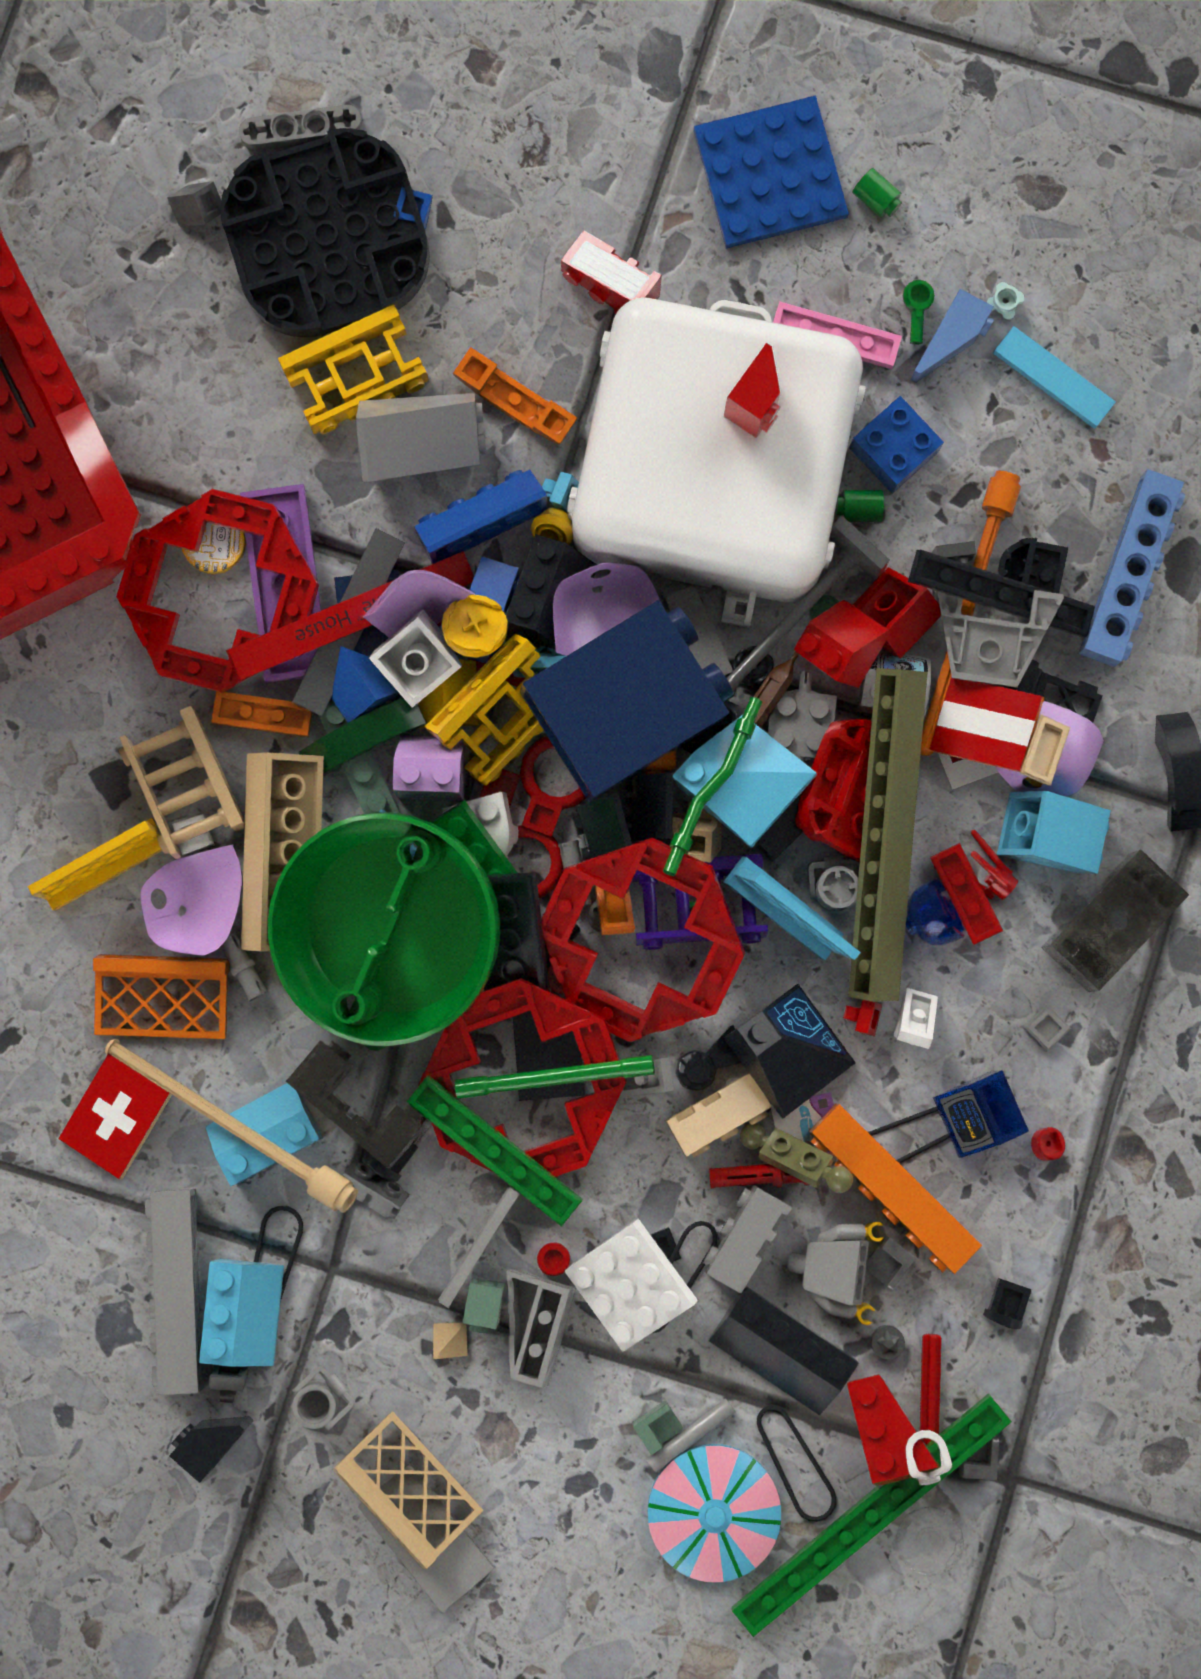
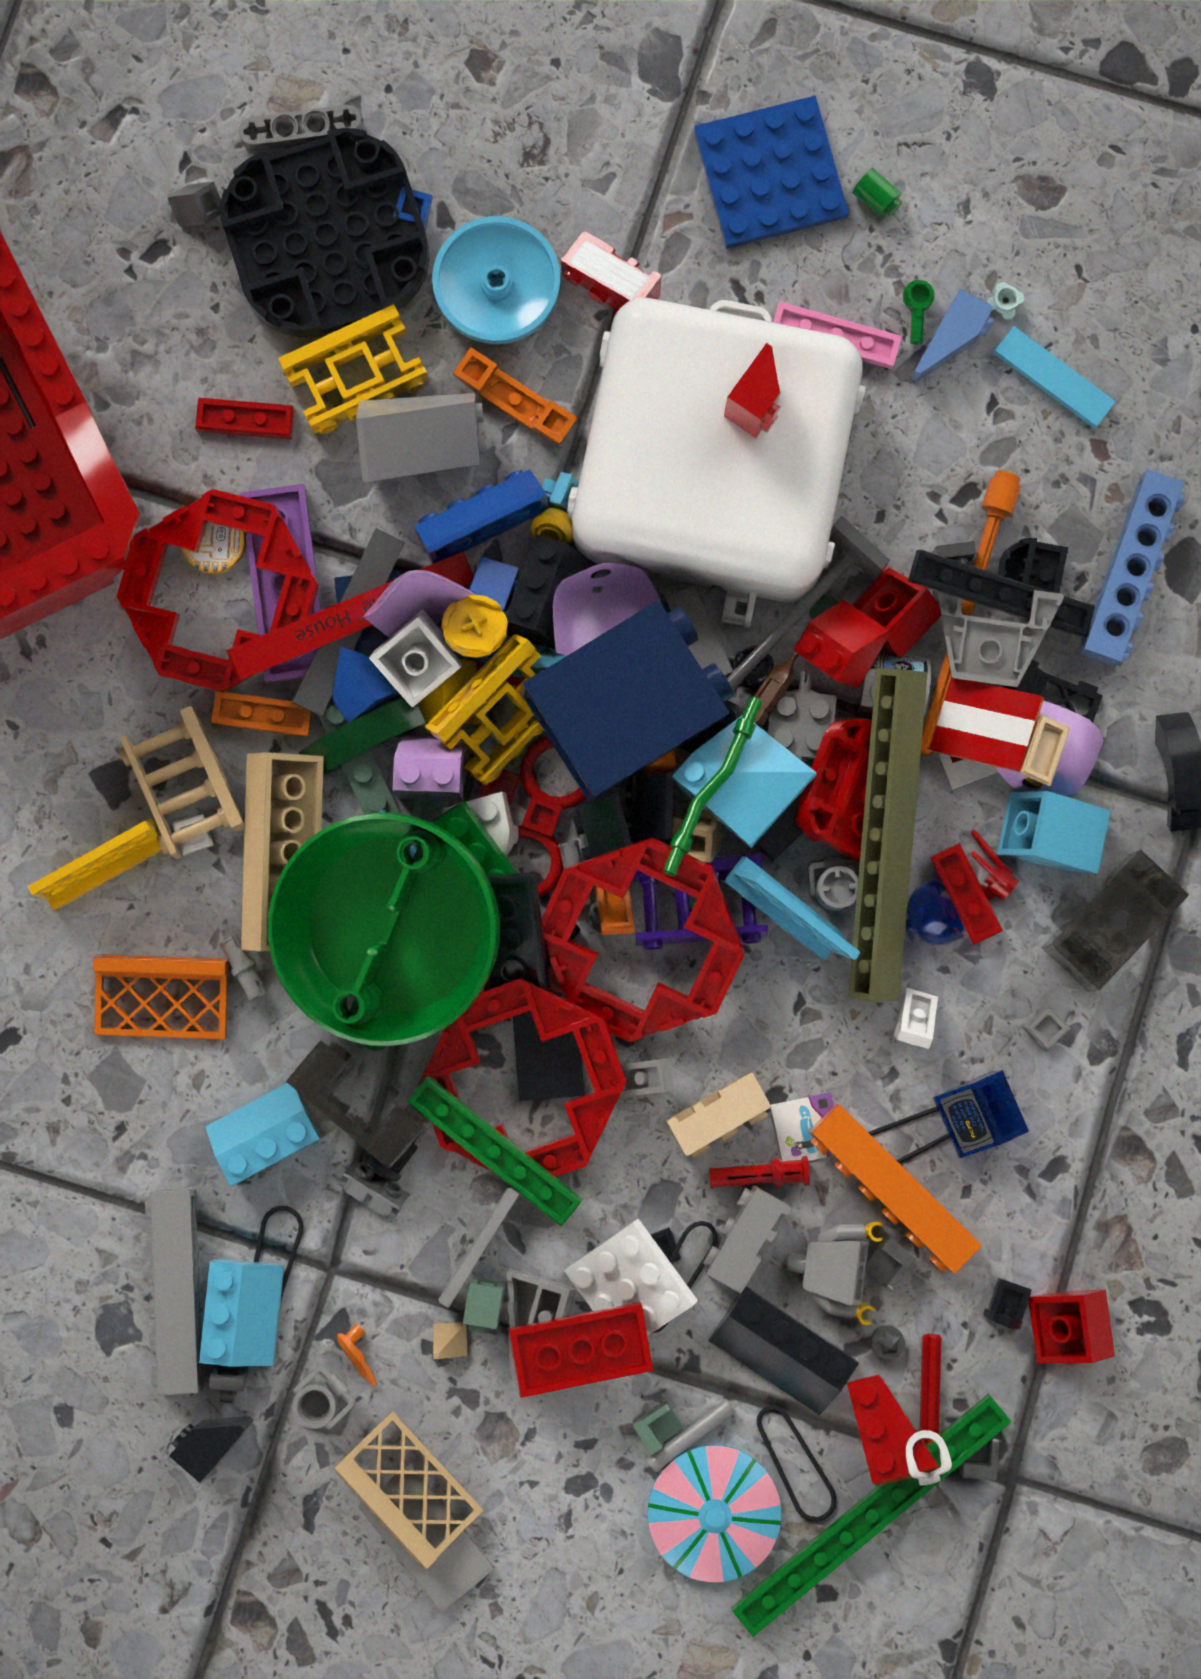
flag [58,1039,358,1213] -> none
lavender piece [140,845,242,956] -> none
green piece [455,1055,655,1099] -> none
red tile [537,1242,570,1276] -> none
black piece [675,1025,741,1091] -> none
black slope [724,984,856,1119] -> none
olive plate [740,1123,853,1193] -> none
green brick [836,490,884,522] -> none
red tile [843,1000,883,1037] -> none
blue brick [849,396,944,494] -> none
red tile [1031,1127,1065,1161] -> none
none -> red tile [195,397,295,440]
none -> orange bar [337,1323,377,1387]
none -> medium azure dish [432,216,560,344]
none -> red plate [508,1302,653,1398]
none -> red slope [1028,1289,1115,1363]

